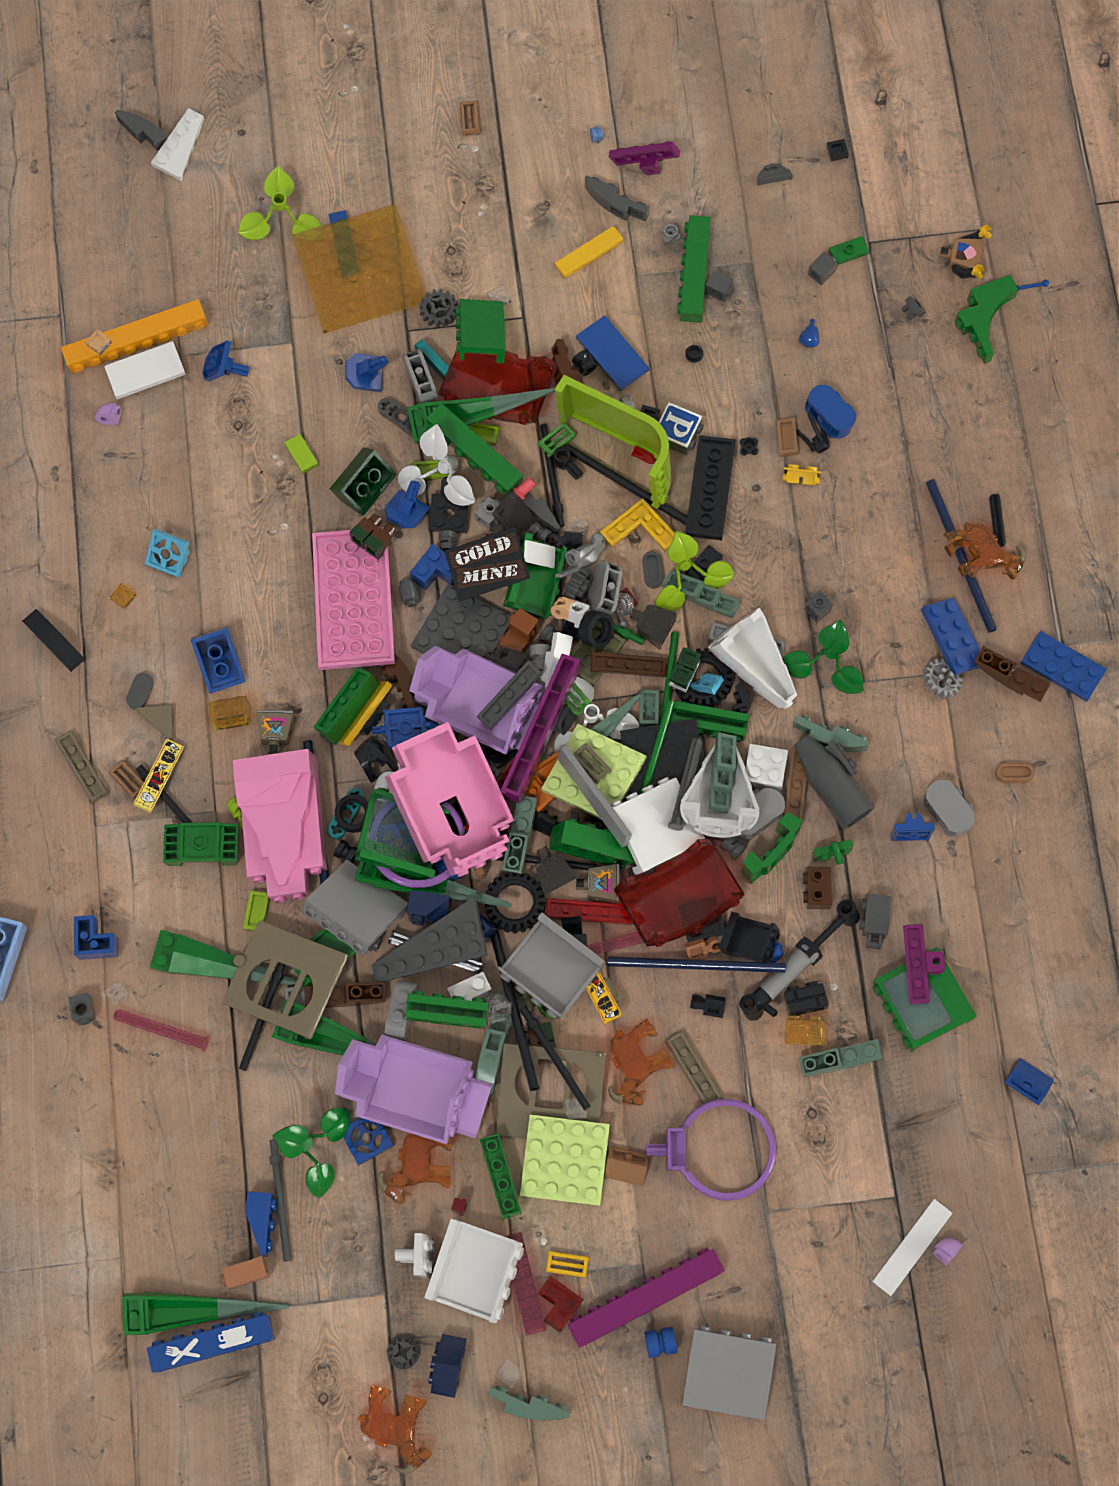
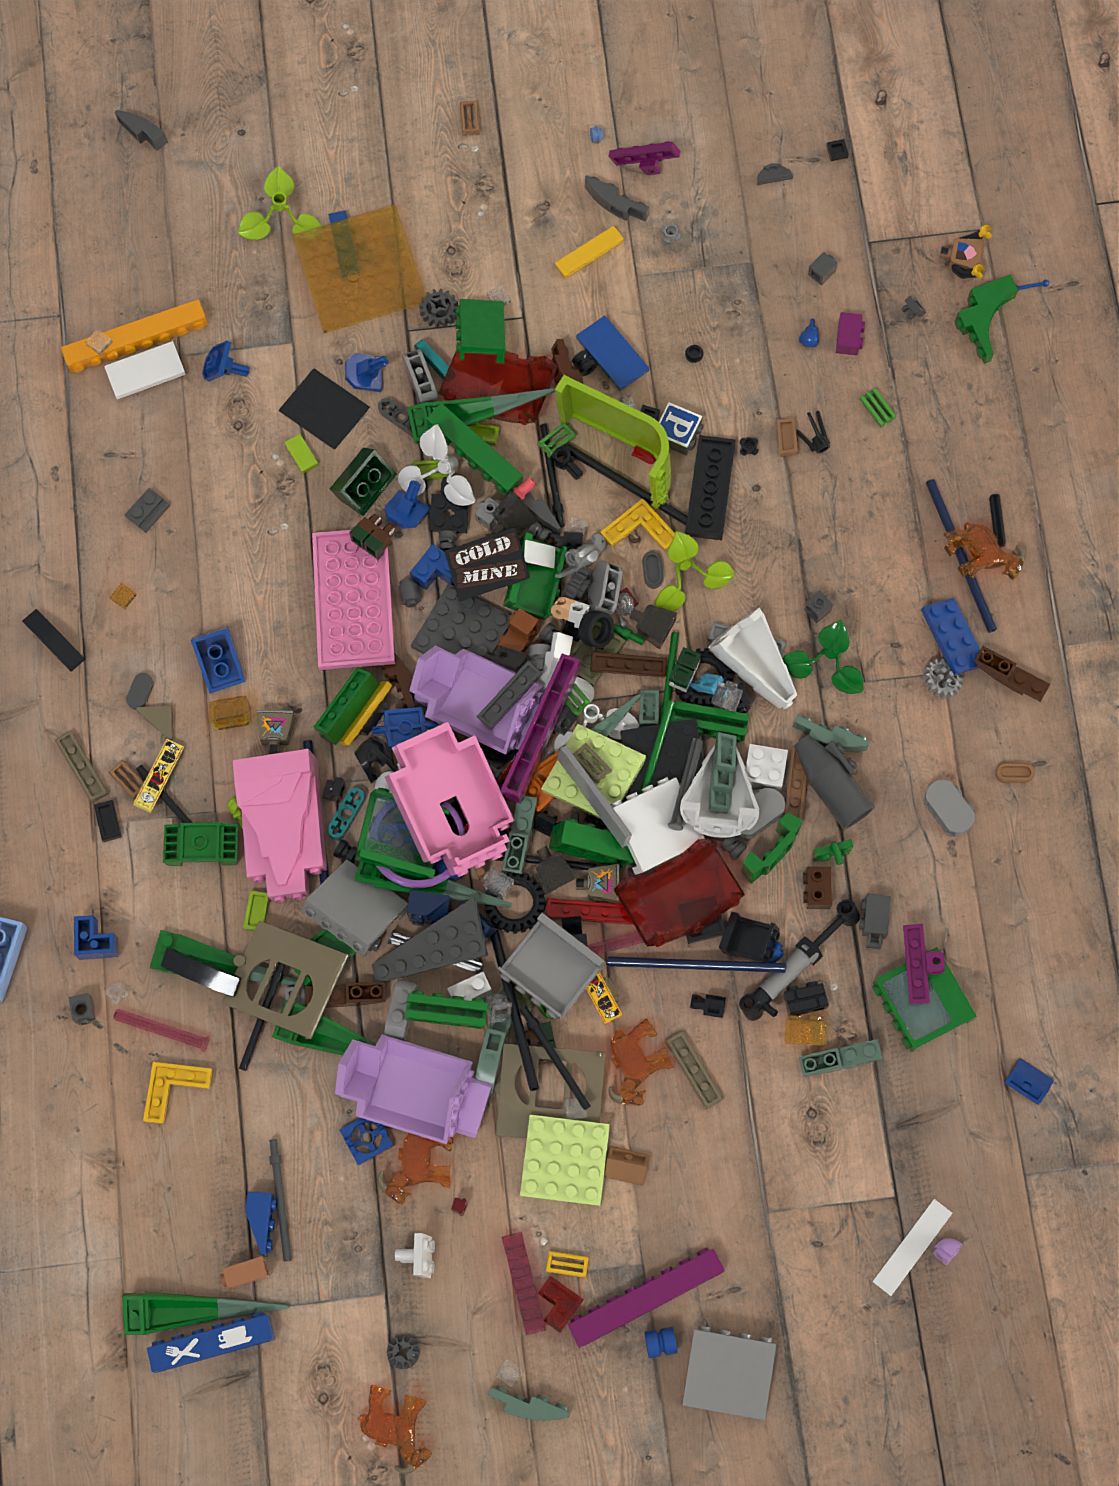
lavender piece [95,403,121,425] -> none
medium azure piece [145,529,190,577] -> none
white wing [151,108,204,182] -> none
green plant [273,1107,350,1198] -> none
black tyre [335,794,372,833] -> none
white panel [424,1219,524,1323] -> none
dark blue brick [428,1334,467,1398] -> none
green brick [479,1133,522,1220] -> none
medium lavender brick [646,1099,776,1201] -> none
sand green slope [662,570,741,619] -> none
green brick [677,215,711,323] -> none
nougat plate [684,936,721,960] -> none
black plate [685,545,723,581] -> none
dark grey brick [705,270,735,302] -> none
yellow hinge [782,464,821,486] -> none
blue brick [805,385,856,439] -> none
green plate [829,236,870,265] -> none
blue piece [890,812,935,841] -> none
blue plate [1021,631,1107,702] -> none
none -> black tile [94,800,122,842]
none -> dark grey plate [125,488,170,533]
none -> yellow plate [143,1062,213,1125]
none -> black slope [161,948,242,997]
none -> black sticker [279,369,370,449]
none -> black bracket [322,777,346,803]
none -> clear brick [483,867,514,900]
none -> clear brick [711,680,743,712]
none -> magenta brick [836,312,865,355]
none -> bright green tile [859,388,896,428]

